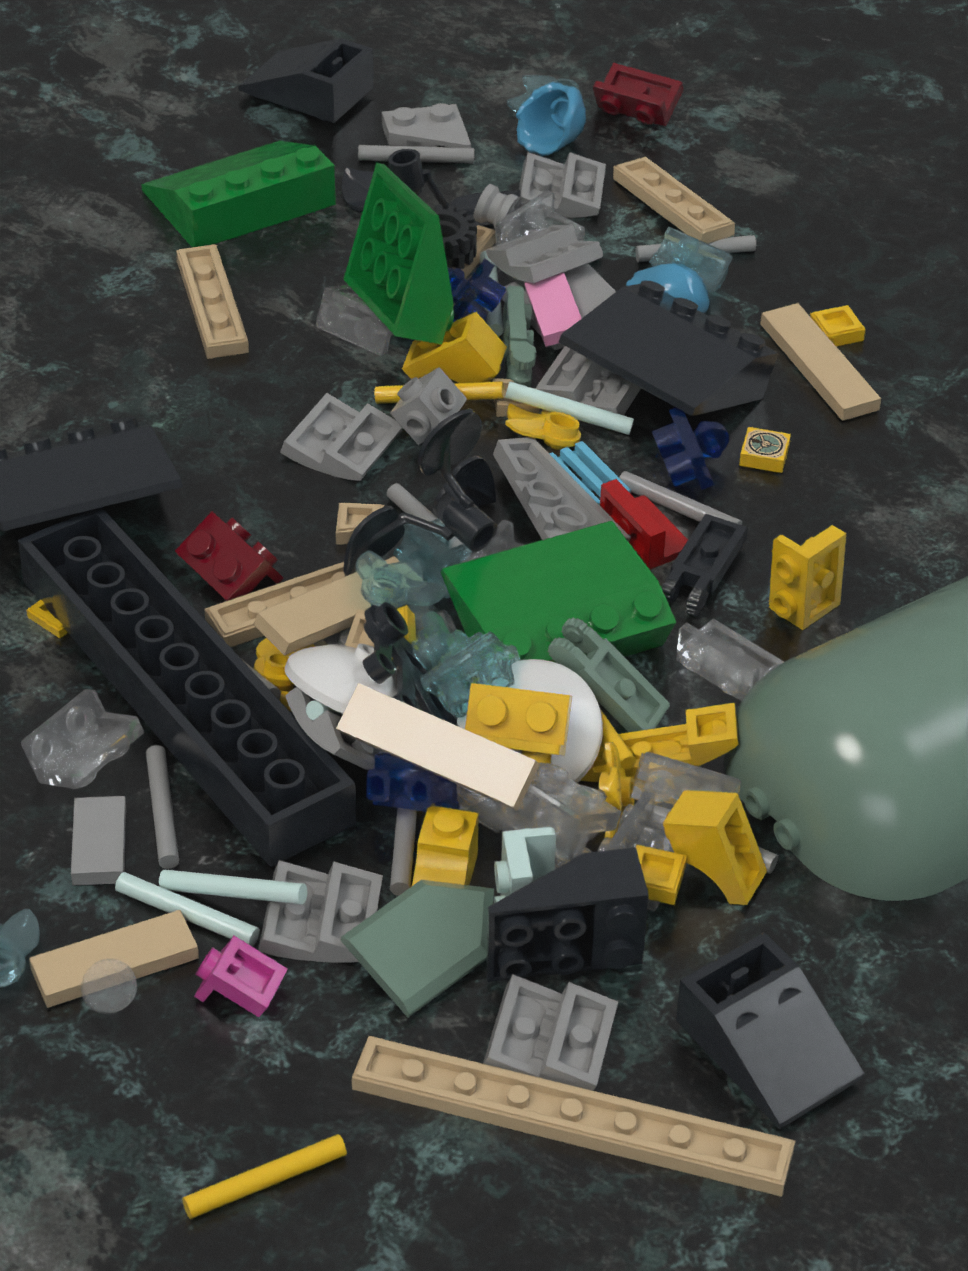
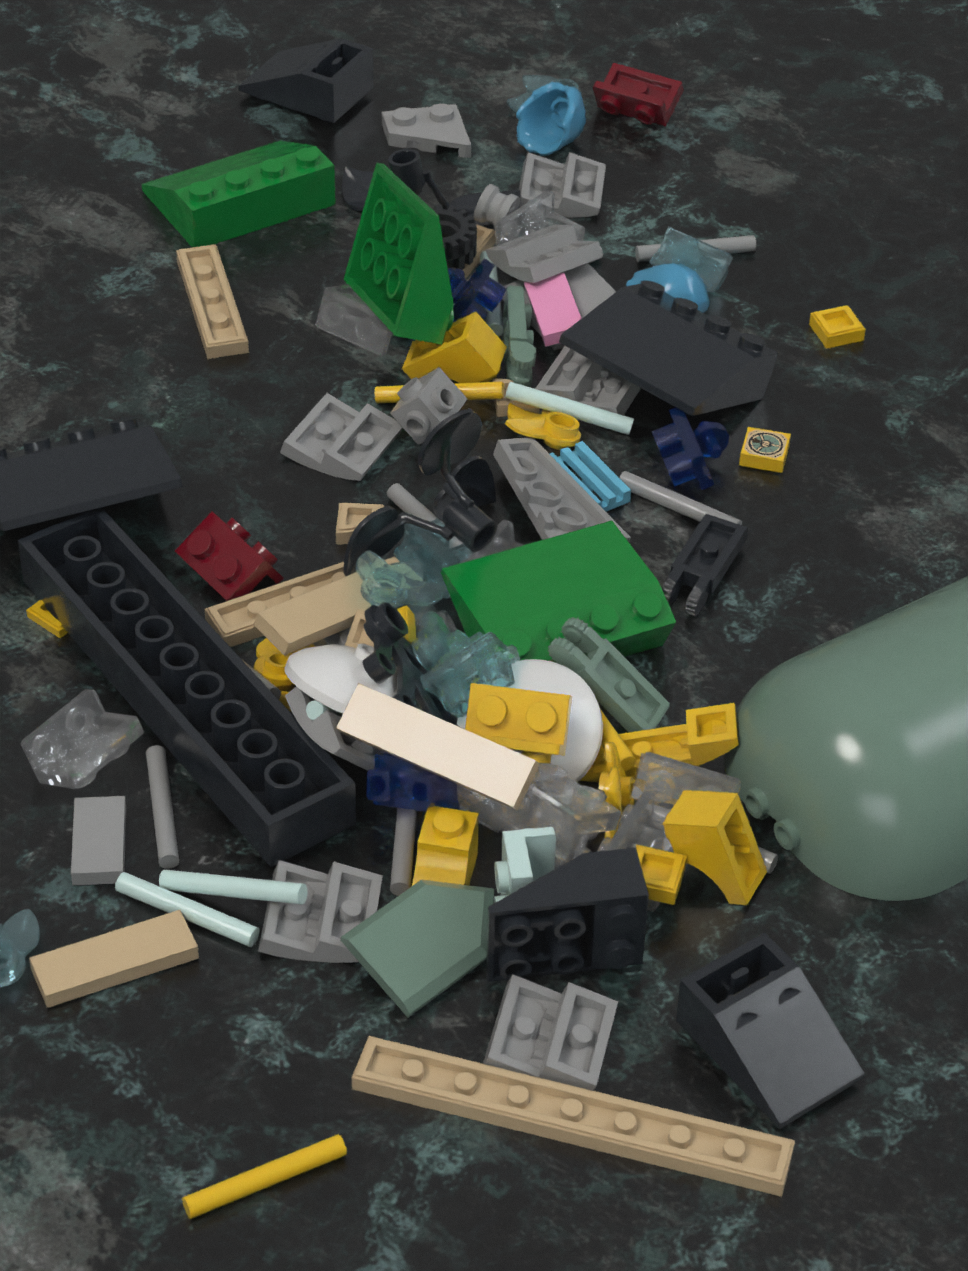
clear tile [81,958,137,1014] -> none
dark pink bracket [194,935,287,1017] -> none
light grey bar [358,145,474,164] -> none
red panel [600,479,688,570] -> none
tan tile [613,157,735,246] -> none
clear bracket [676,618,784,701] -> none
tan tile [761,303,881,421] -> none
yellow bracket [769,525,846,630] -> none

